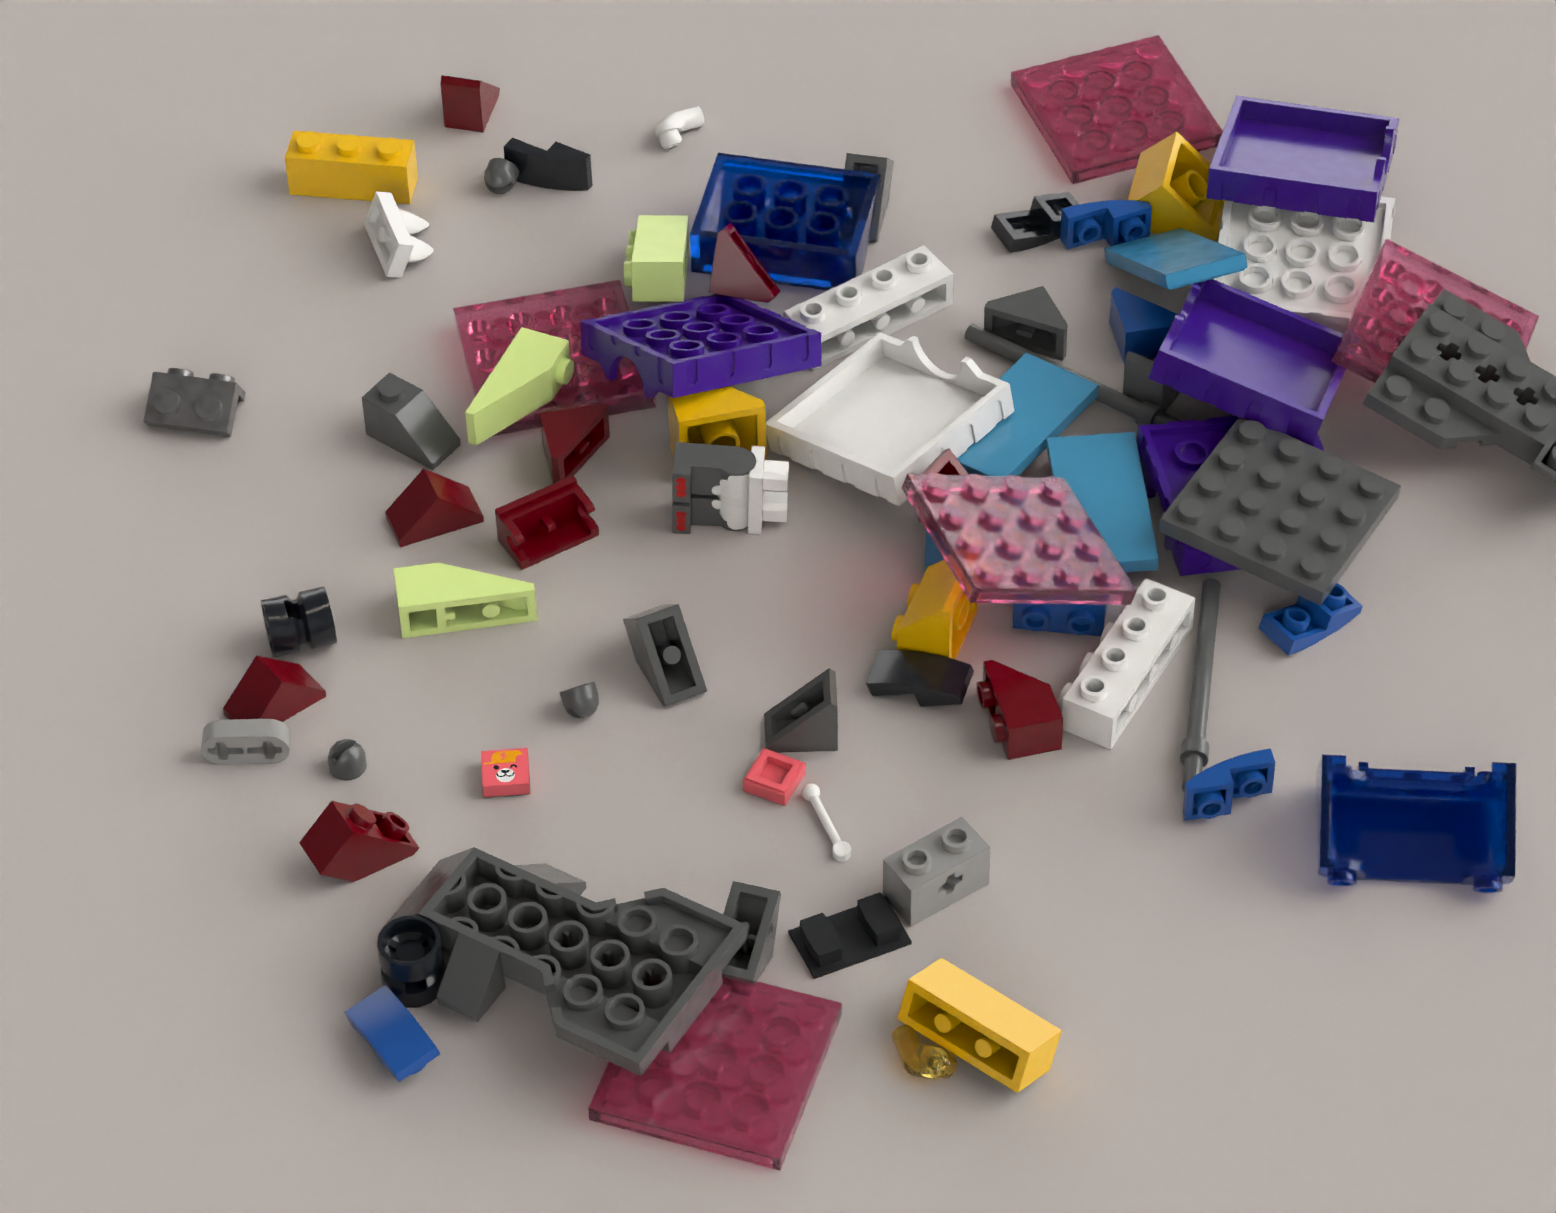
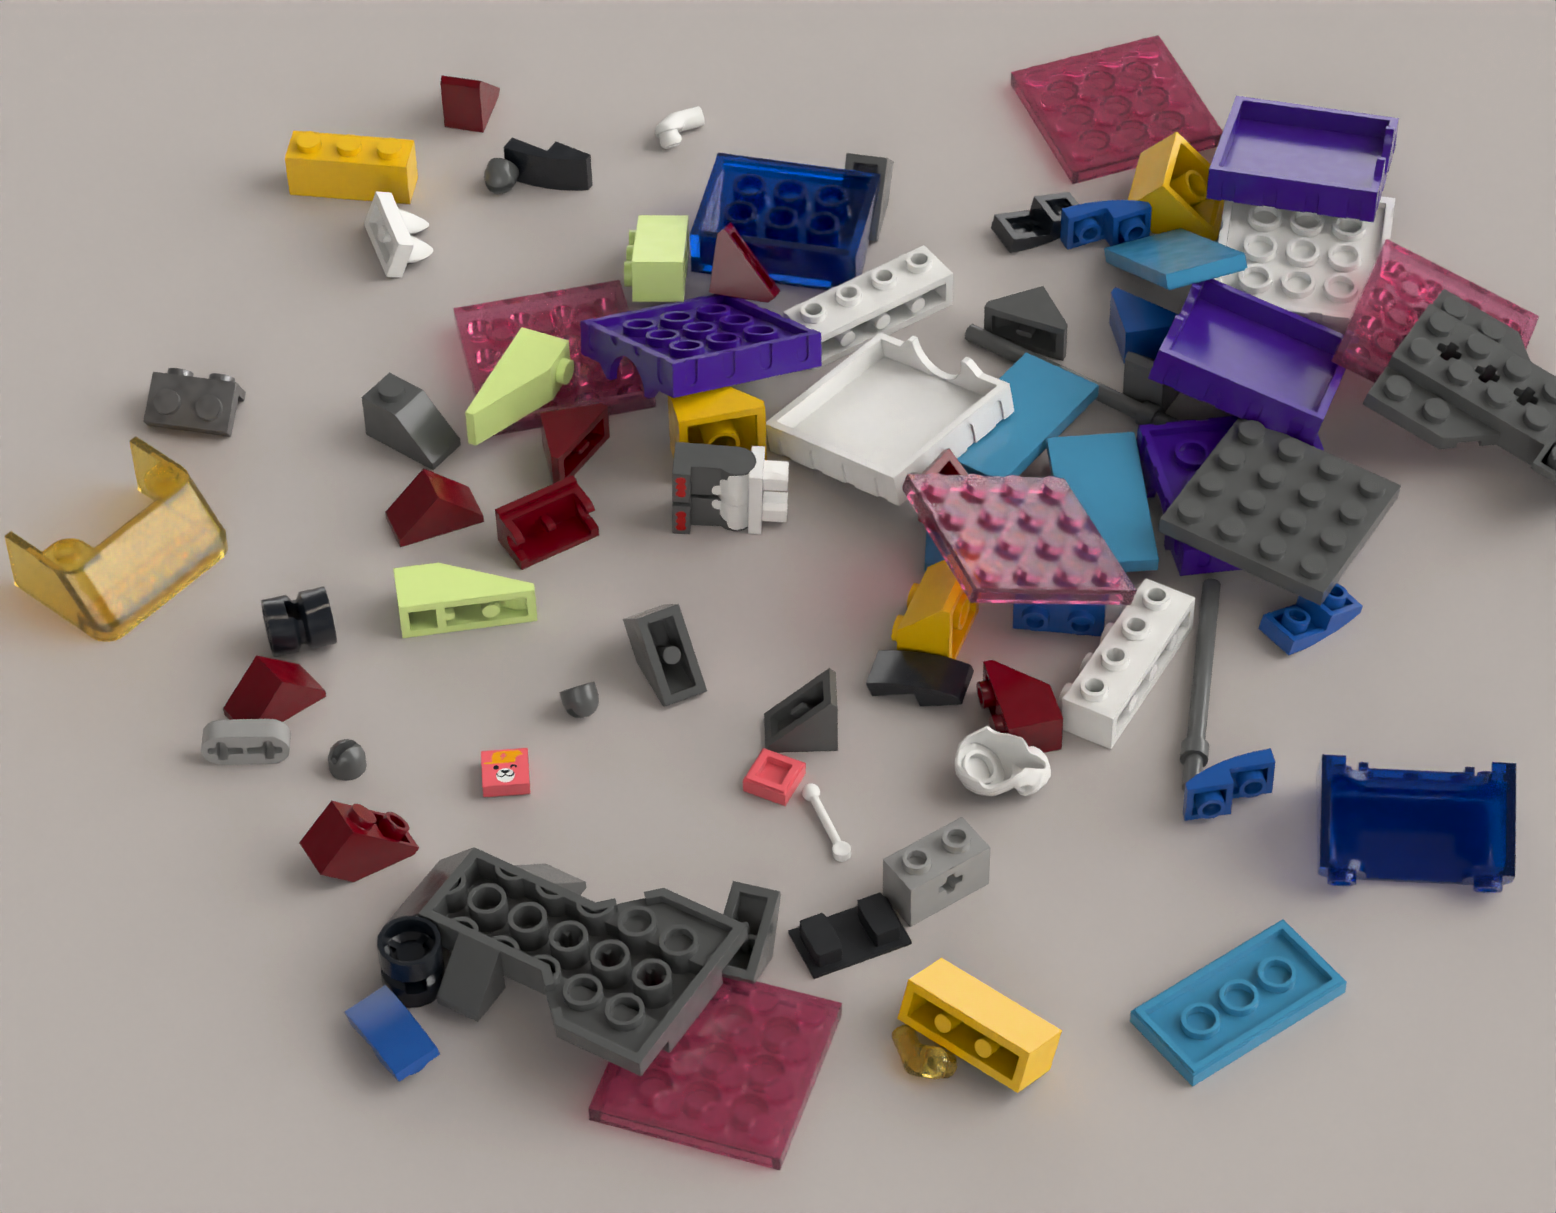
none -> clear yellow windscreen [4,436,228,642]
none -> white hair [955,726,1051,796]
none -> dark azure tile [1130,919,1347,1087]

